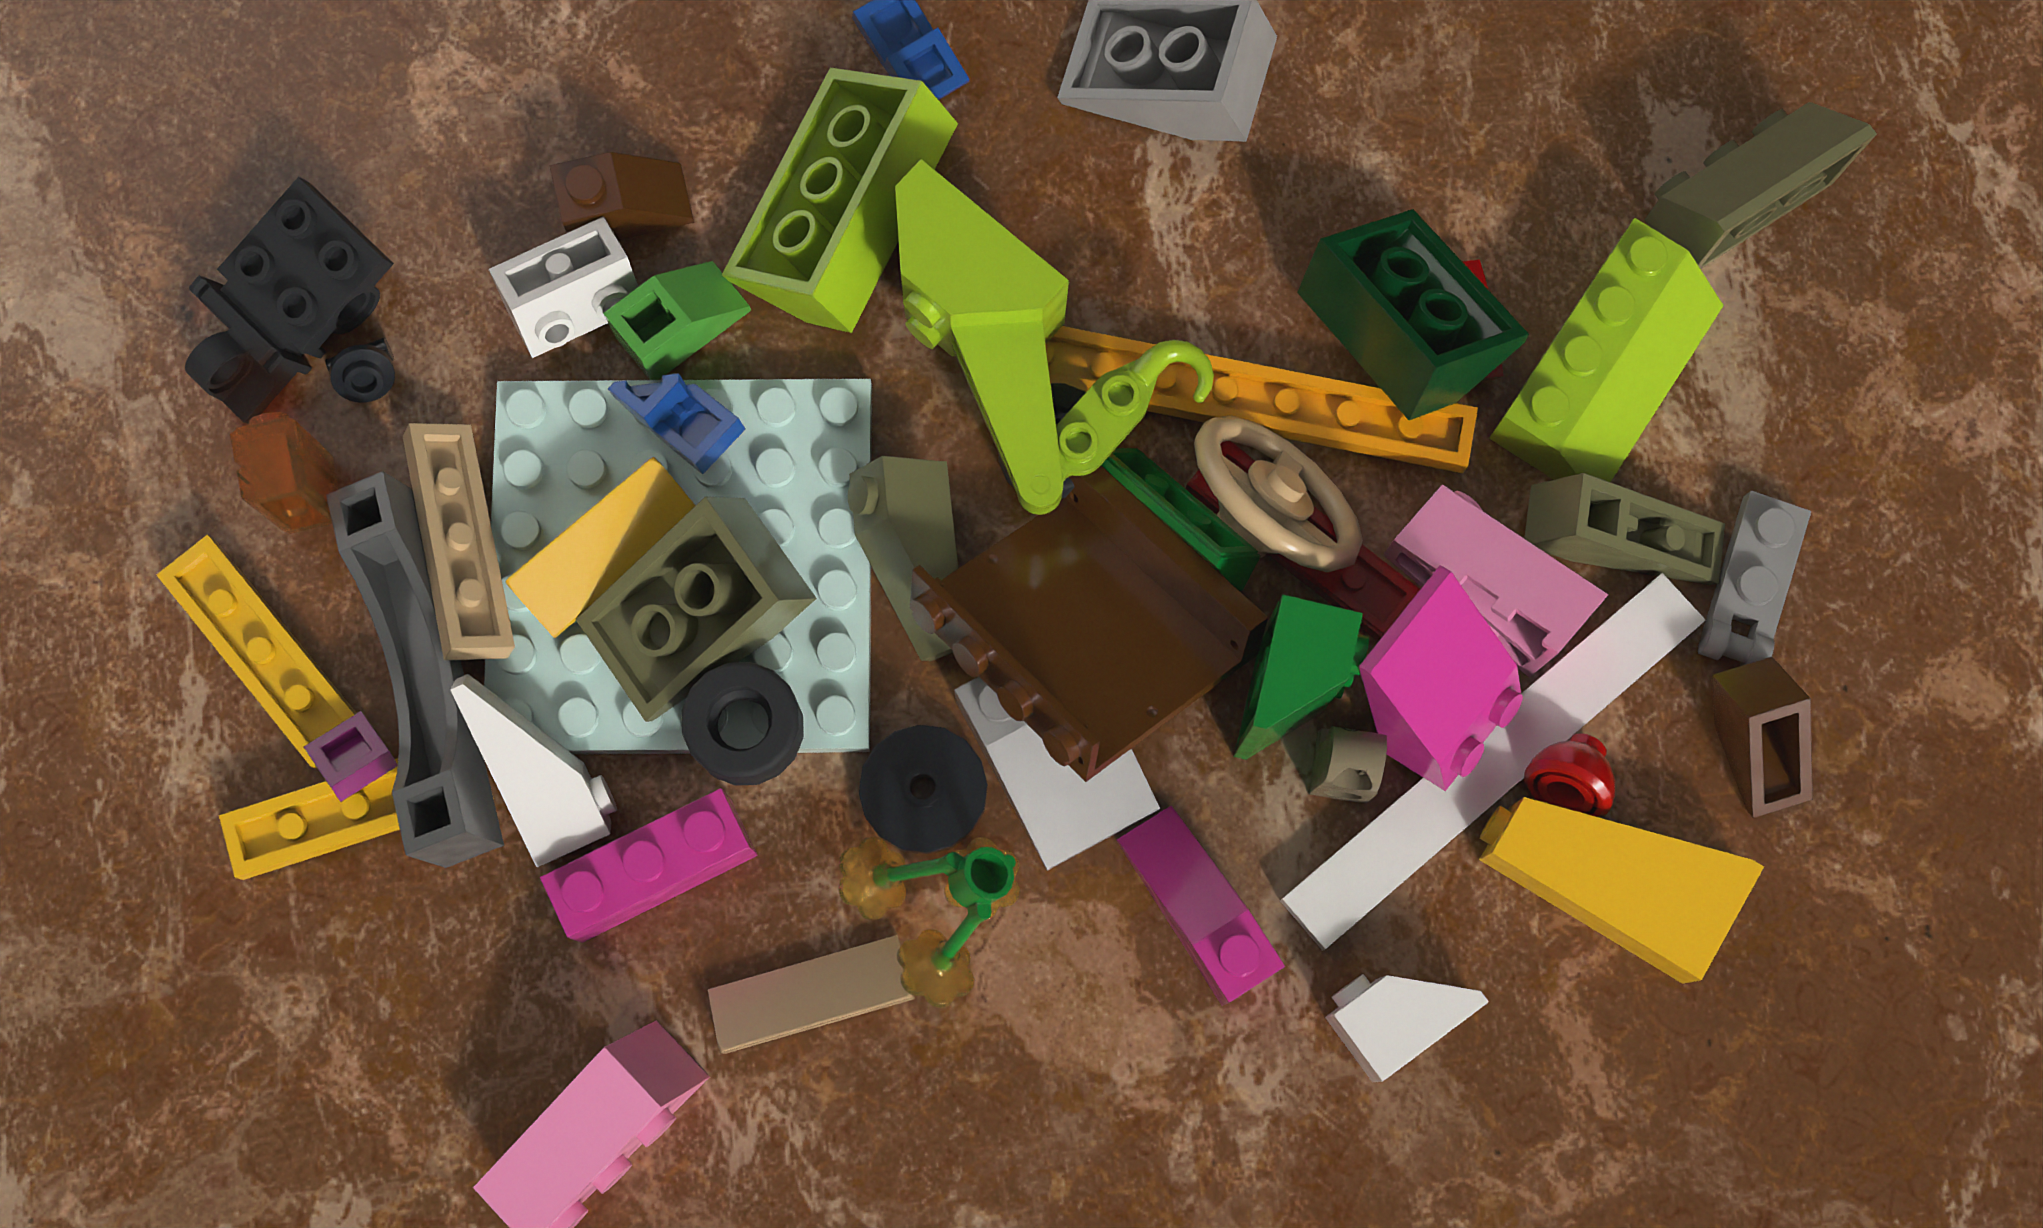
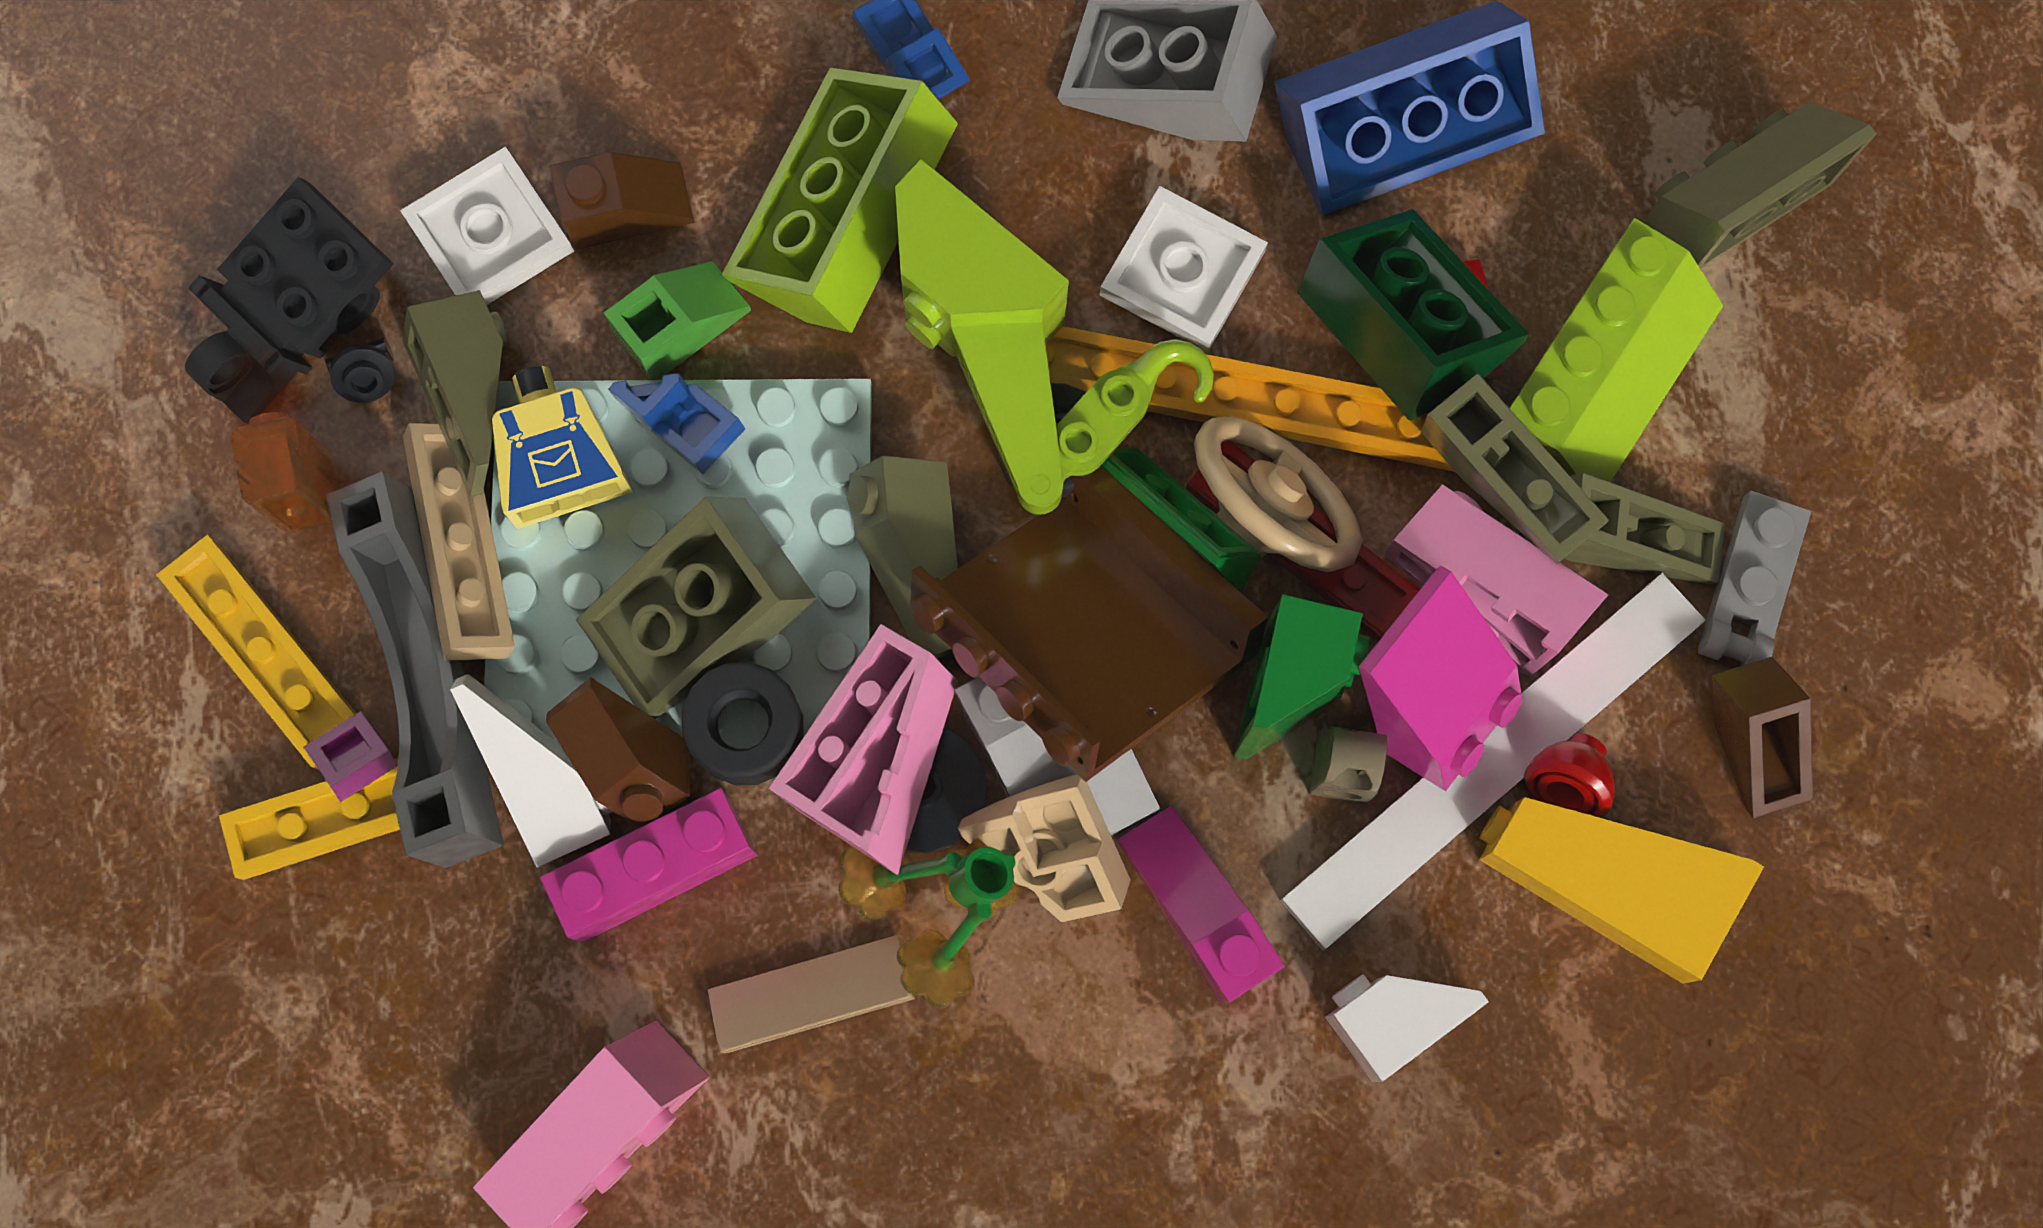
white brick [489,217,638,358] -> none
yellow slope [505,457,696,638] -> none
none -> white plate [400,146,574,305]
none -> olive slope [402,290,507,497]
none -> torso [492,366,633,529]
none -> reddish brown slope [546,677,690,828]
none -> bright pink wedge [769,624,958,875]
none -> tan slope [958,774,1131,922]
none -> white plate [1100,186,1268,353]
none -> blue slope [1274,0,1545,215]
none -> olive slope [1421,374,1609,564]

